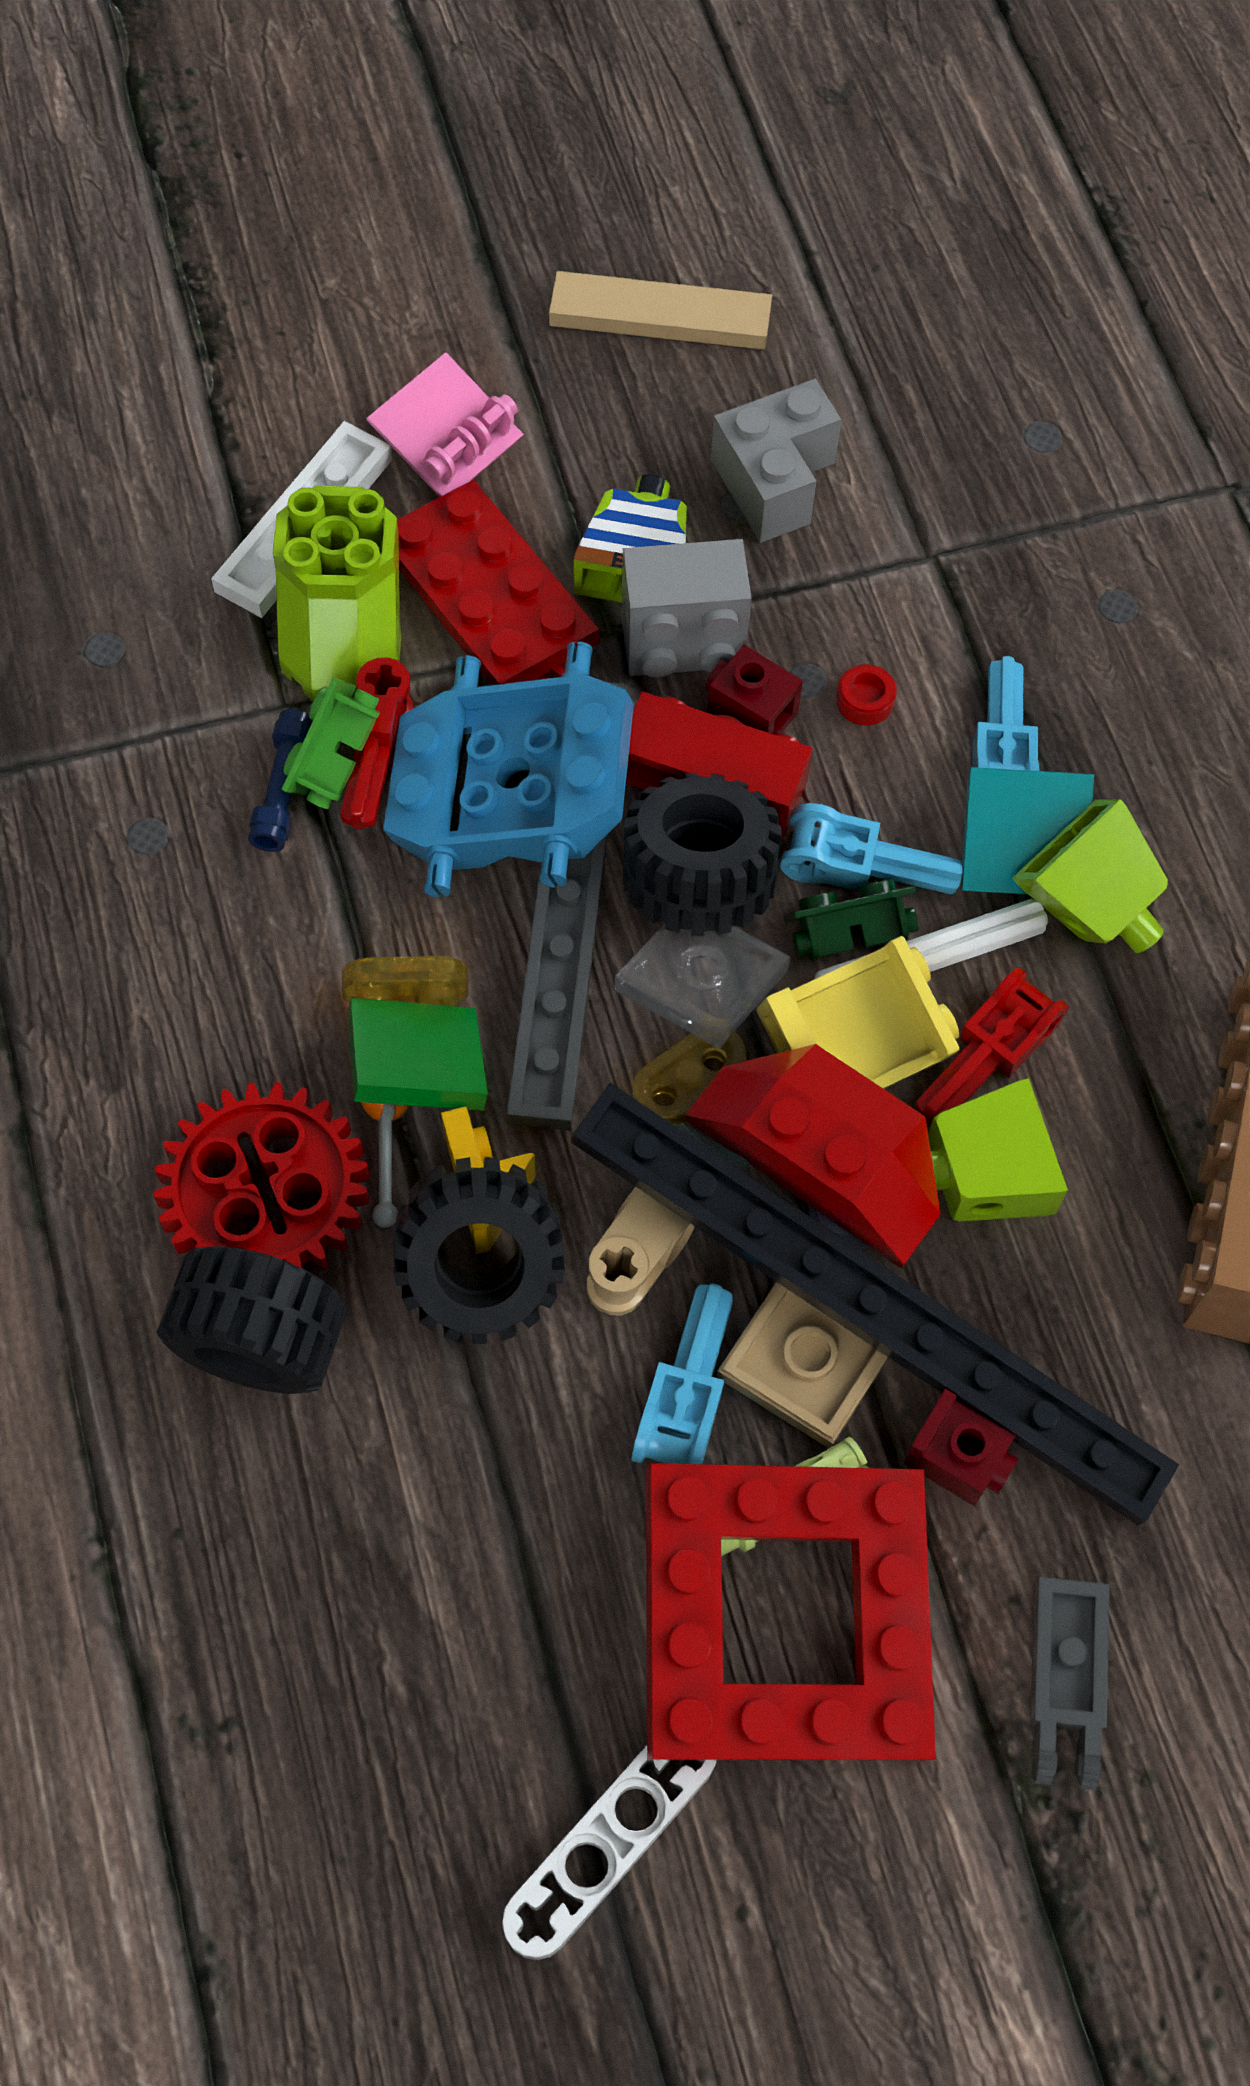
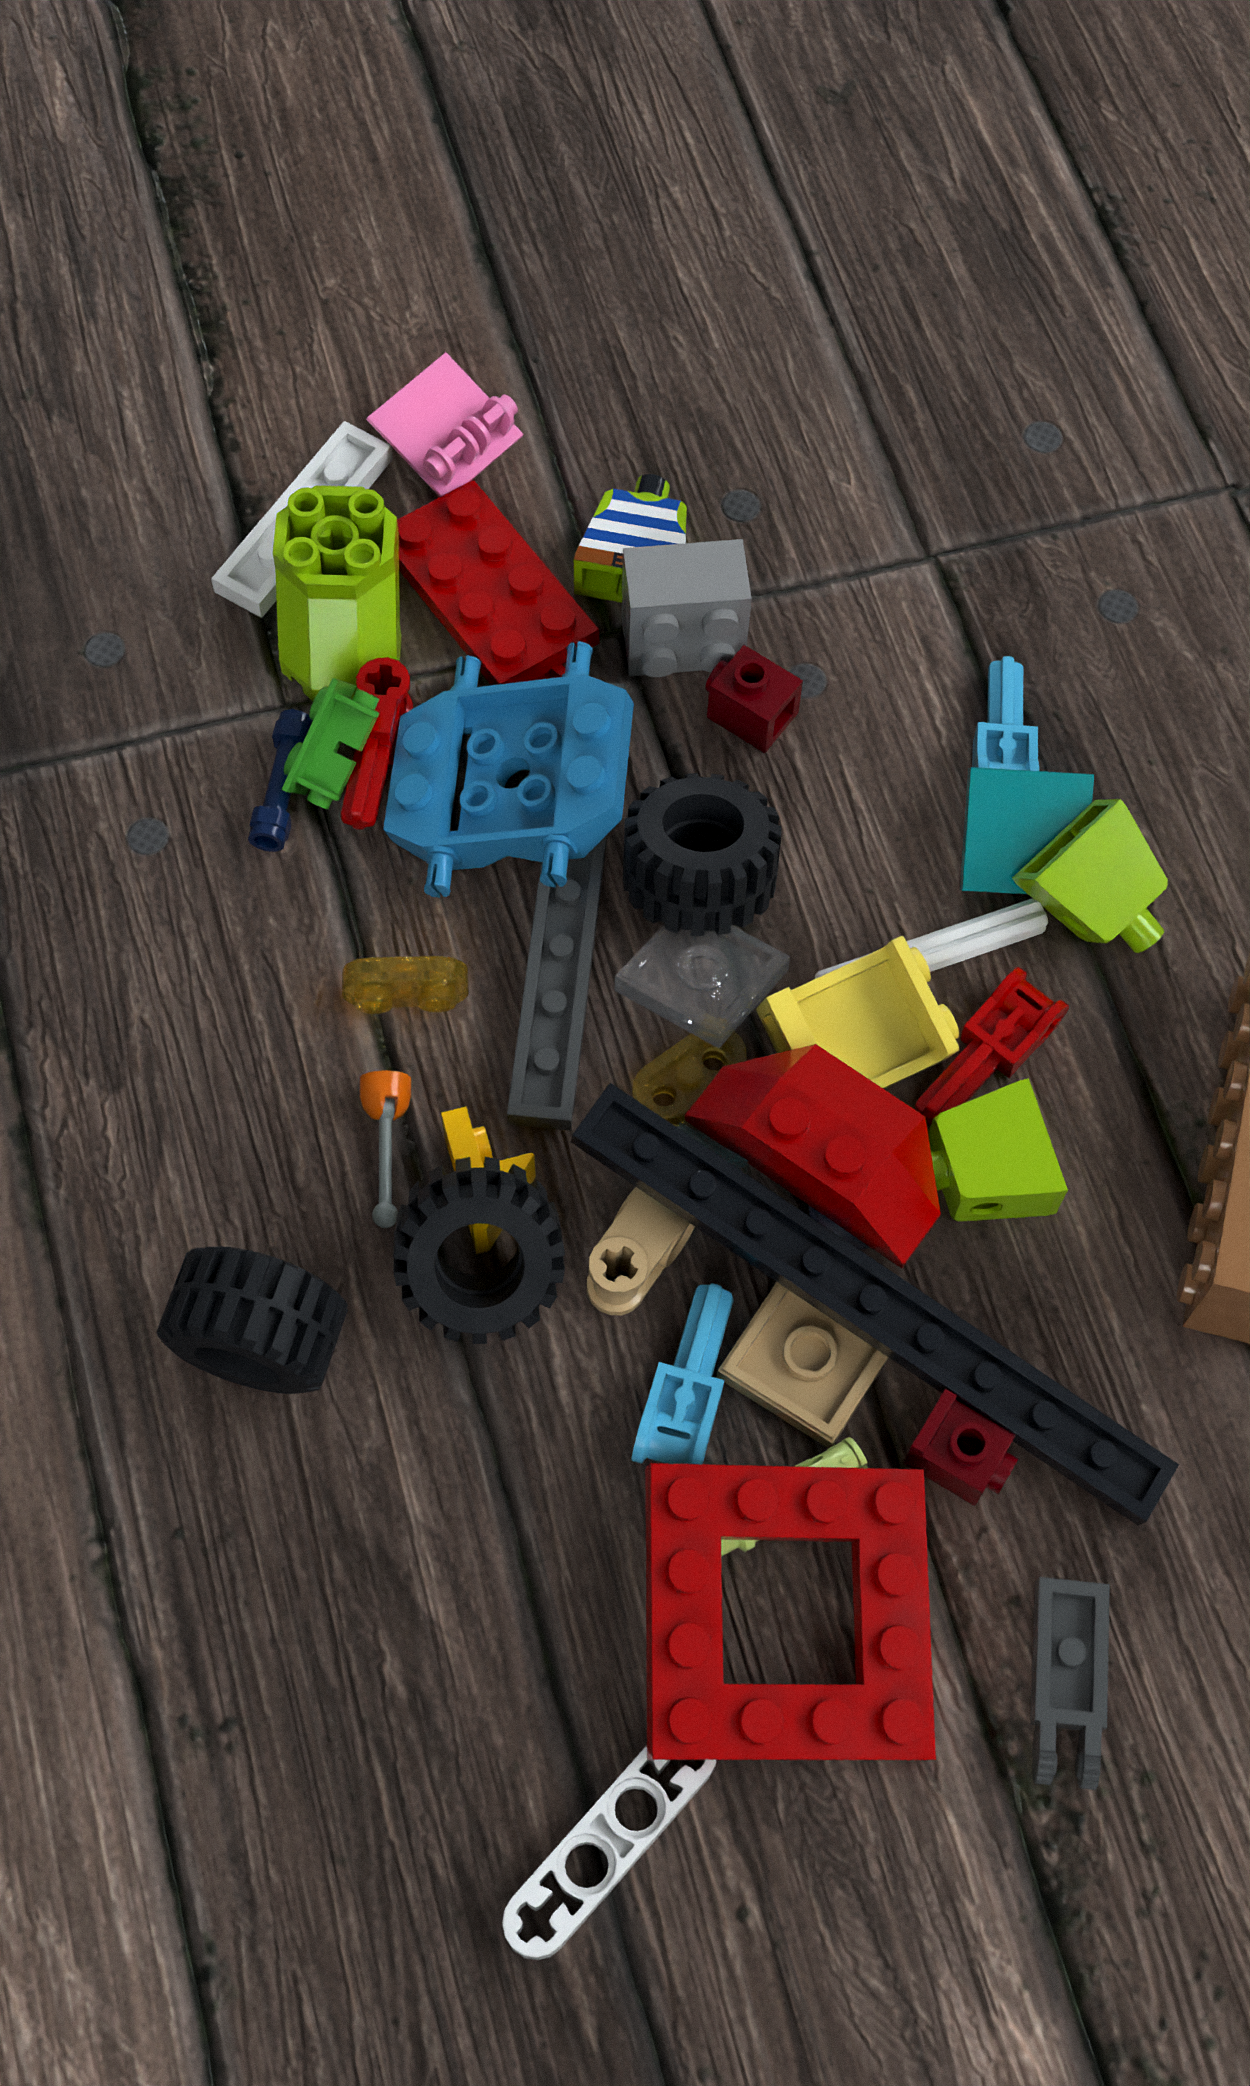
red gear [153,1082,370,1270] -> none
green tile [347,998,488,1111] -> none
tan tile [549,271,772,350] -> none
red brick [626,691,813,837] -> none
light grey brick [711,378,842,543] -> none
medium azure connector [780,803,963,894] -> none
dark green hinge [784,879,919,961] -> none
red tile [836,664,897,726] -> none

